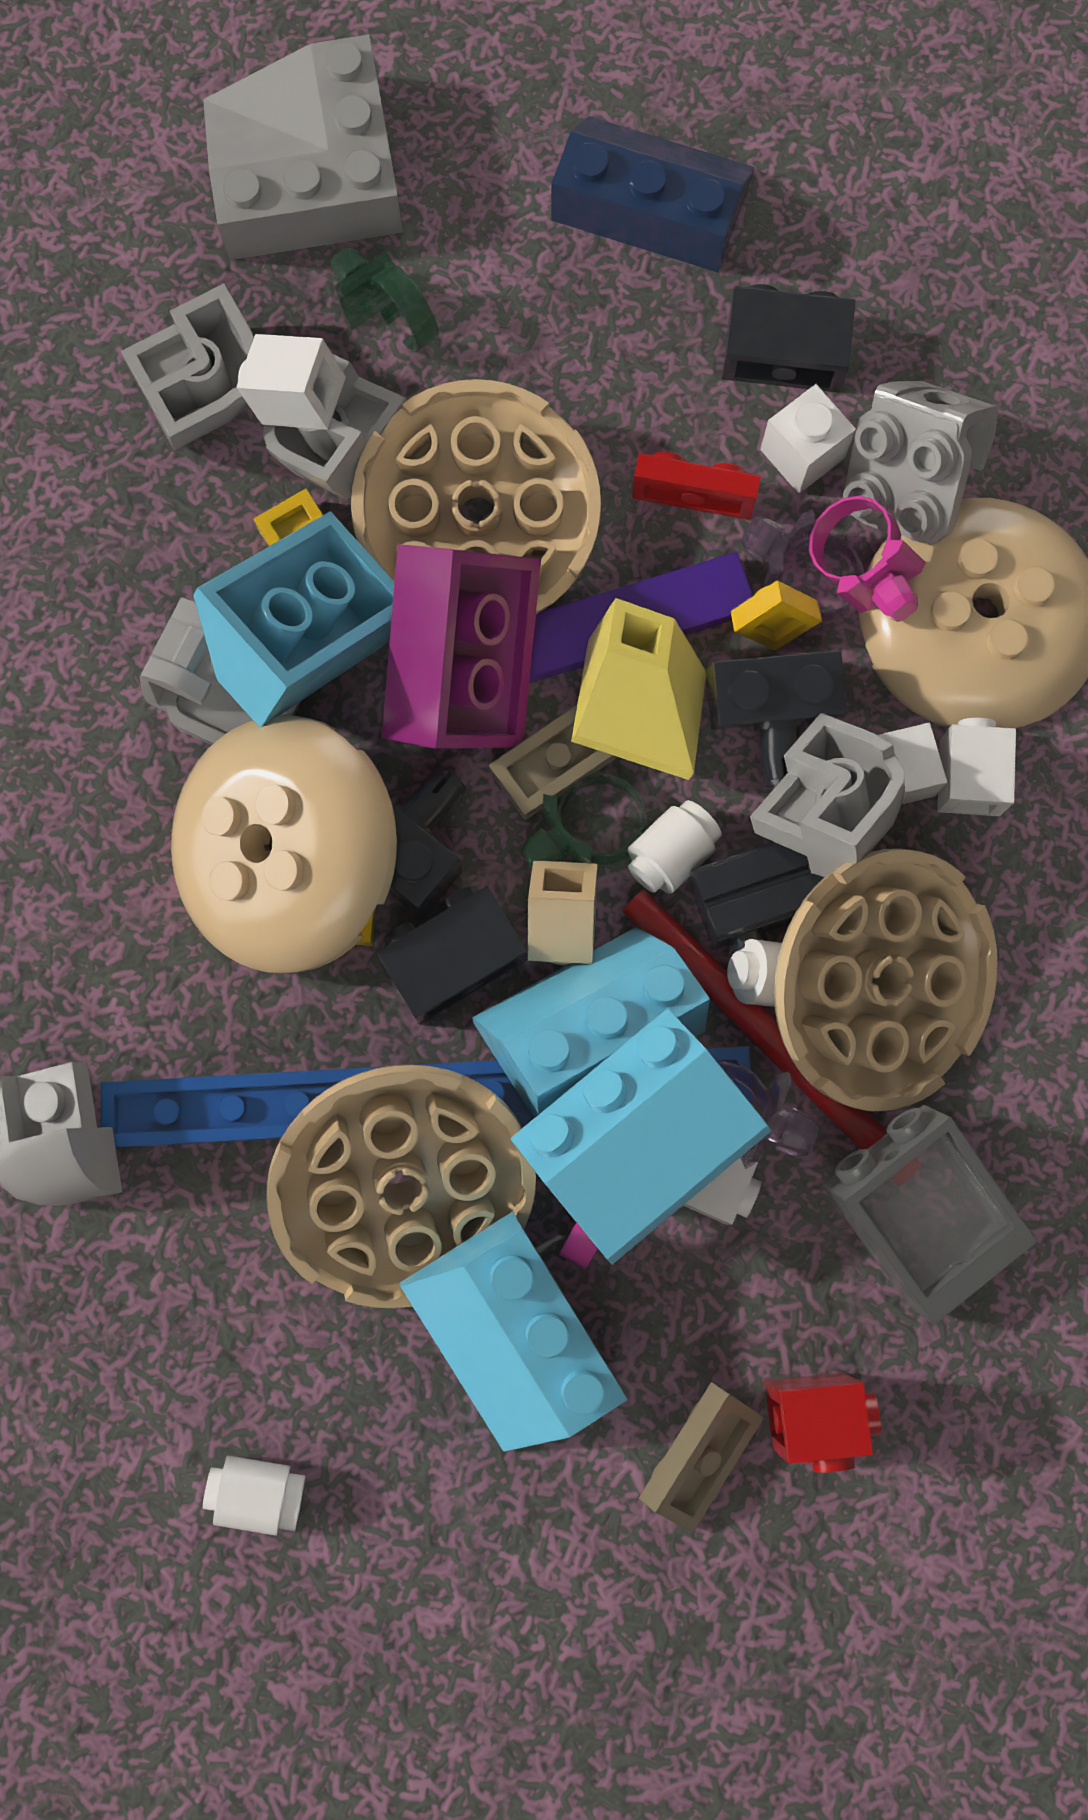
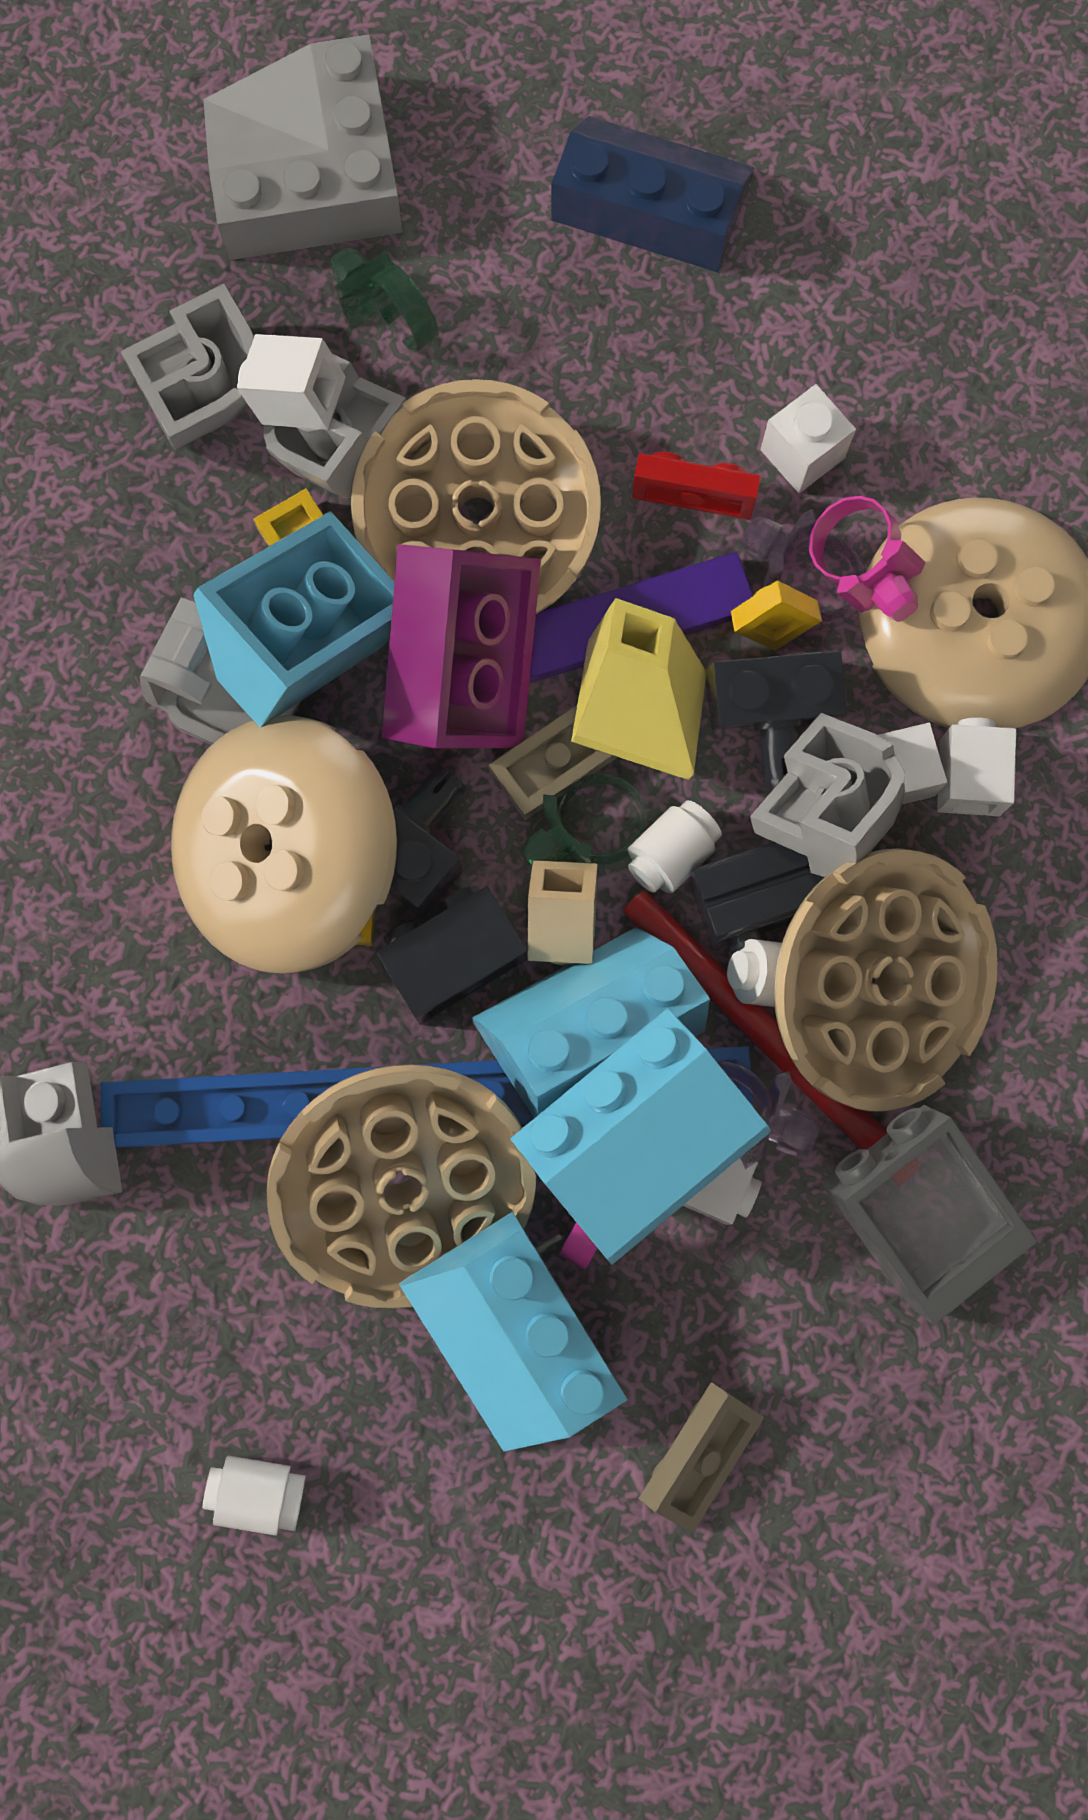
black brick [722,284,856,393] -> none
red brick [764,1372,881,1473] -> none
light grey piece [843,381,998,545] -> none

